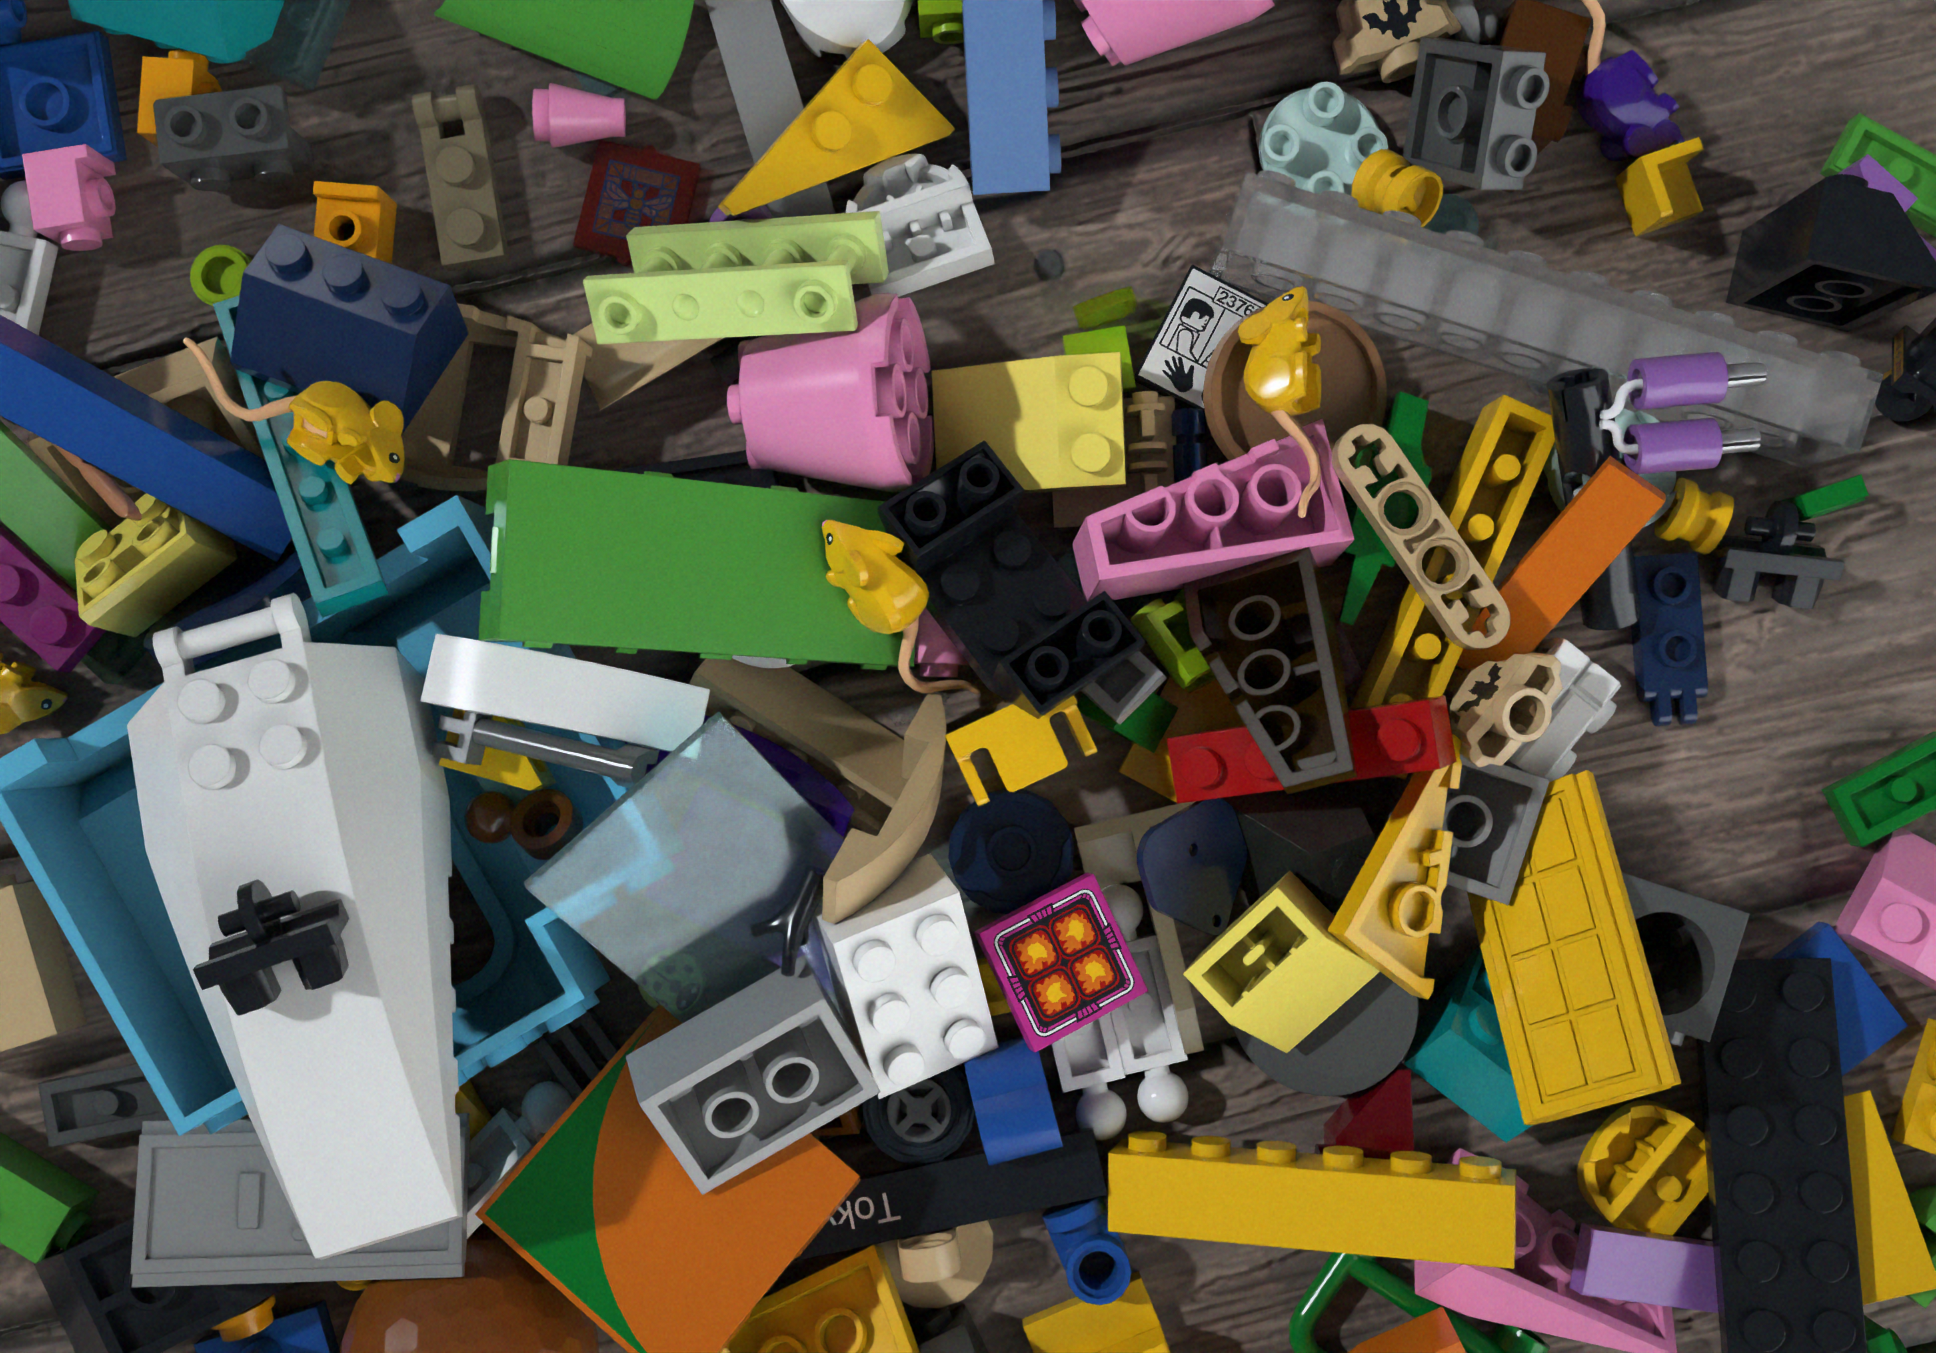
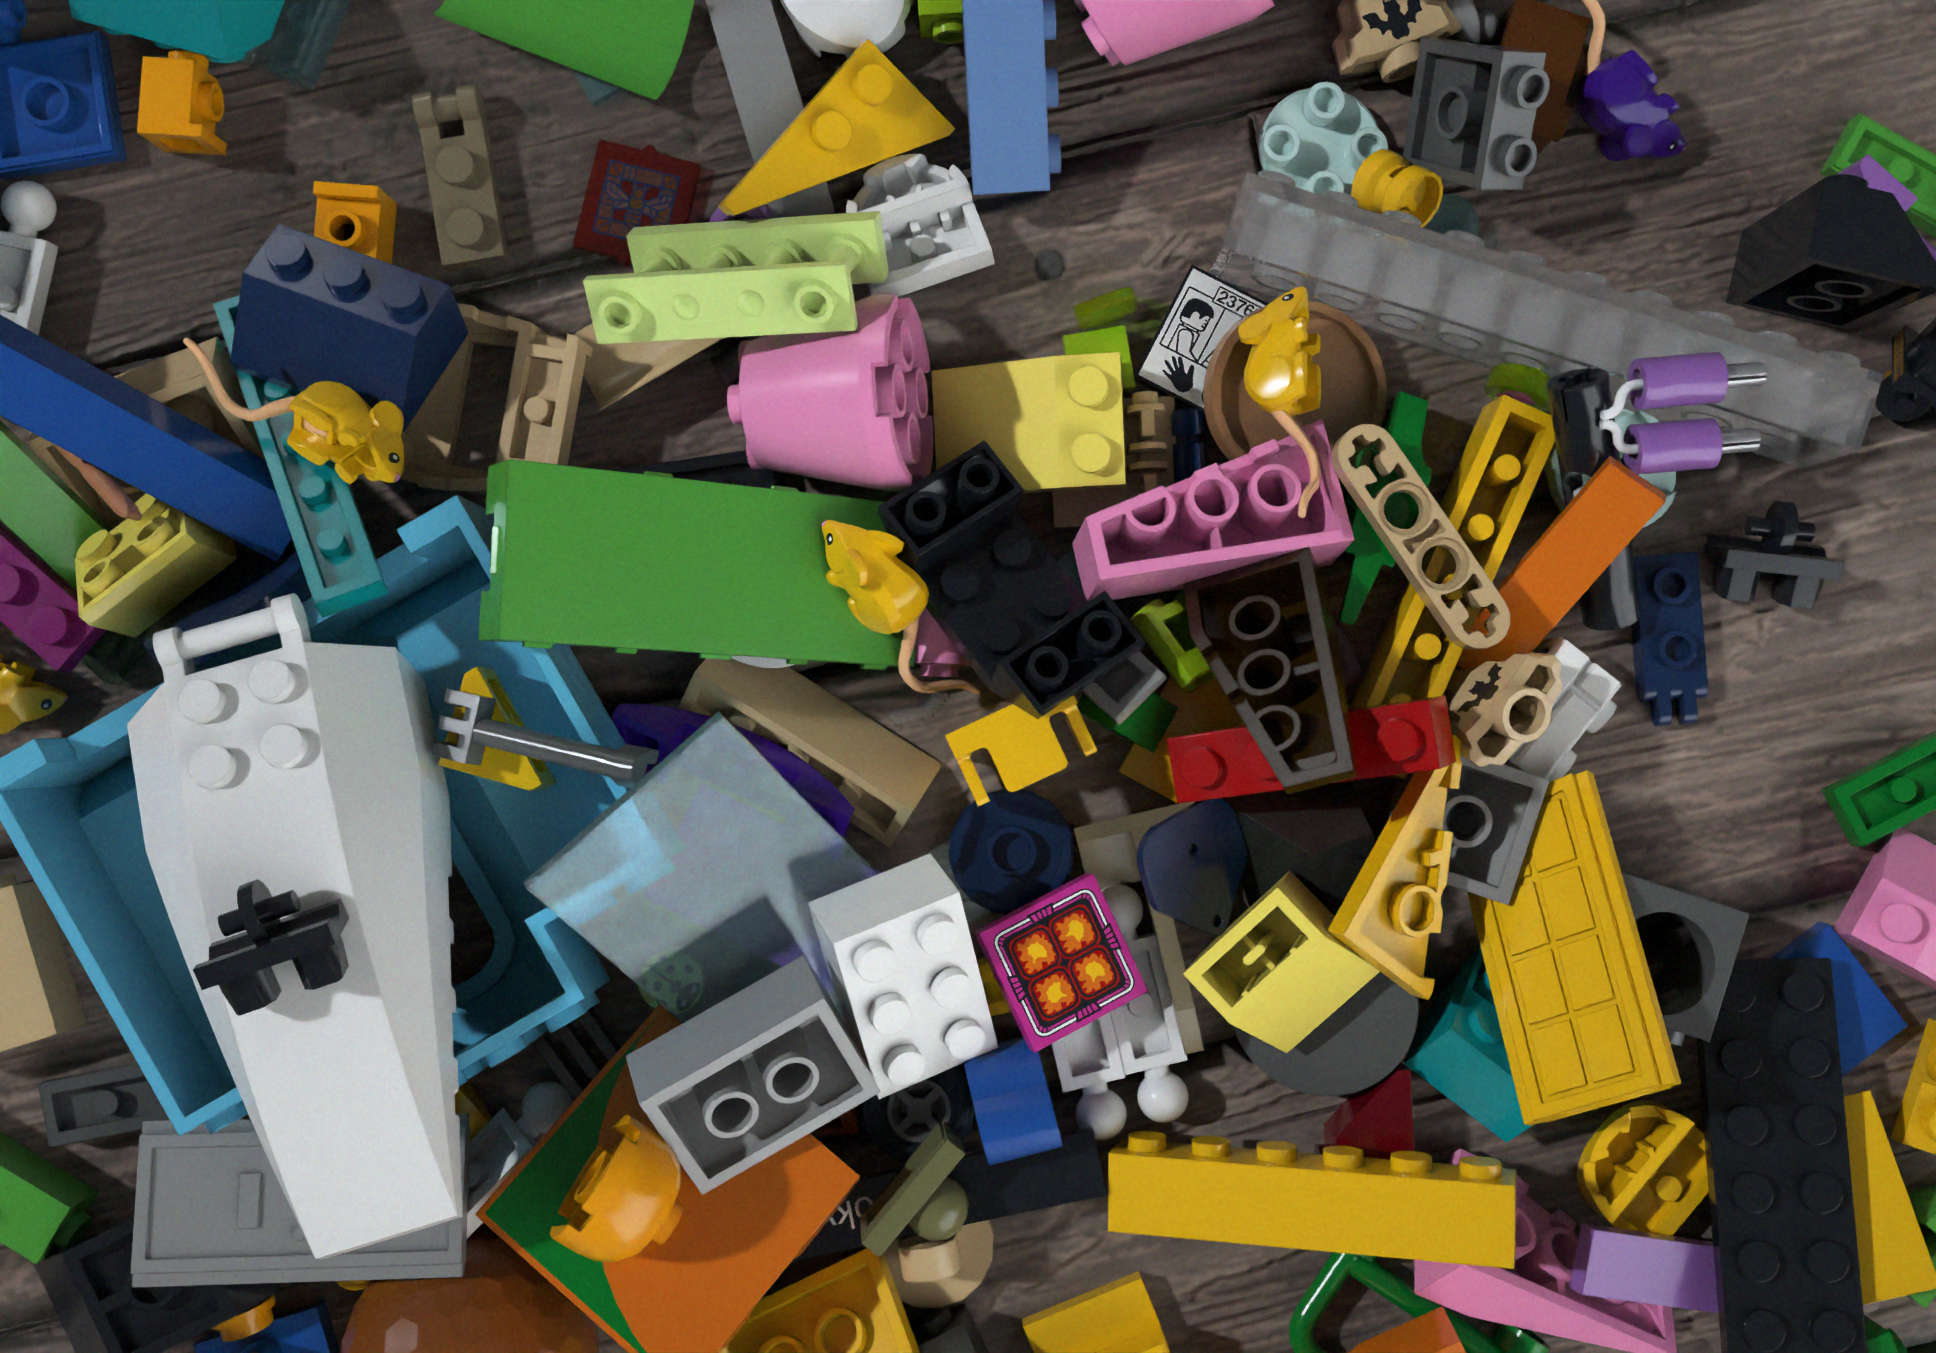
bright pink brick [22,144,116,251] -> none
dark grey bracket [153,85,315,191] -> none
lime tile [190,245,252,308] -> none
white slope [420,634,710,757] -> none
reddish brown plate [464,789,583,860] -> none
bright pink cone [532,83,626,148] -> none
black bar [750,865,826,977] -> none
tan slope [822,693,946,924] -> none
blue piece [1042,1196,1131,1305] -> none
yellow panel [1615,137,1704,237] -> none
yellow wheel [1654,477,1734,555] -> none
green tile [1780,474,1869,522] -> none
none -> light orange cylinder [550,1114,683,1262]
none -> olive tile [860,1121,969,1258]
none -> clear neon green tile [1484,363,1551,409]

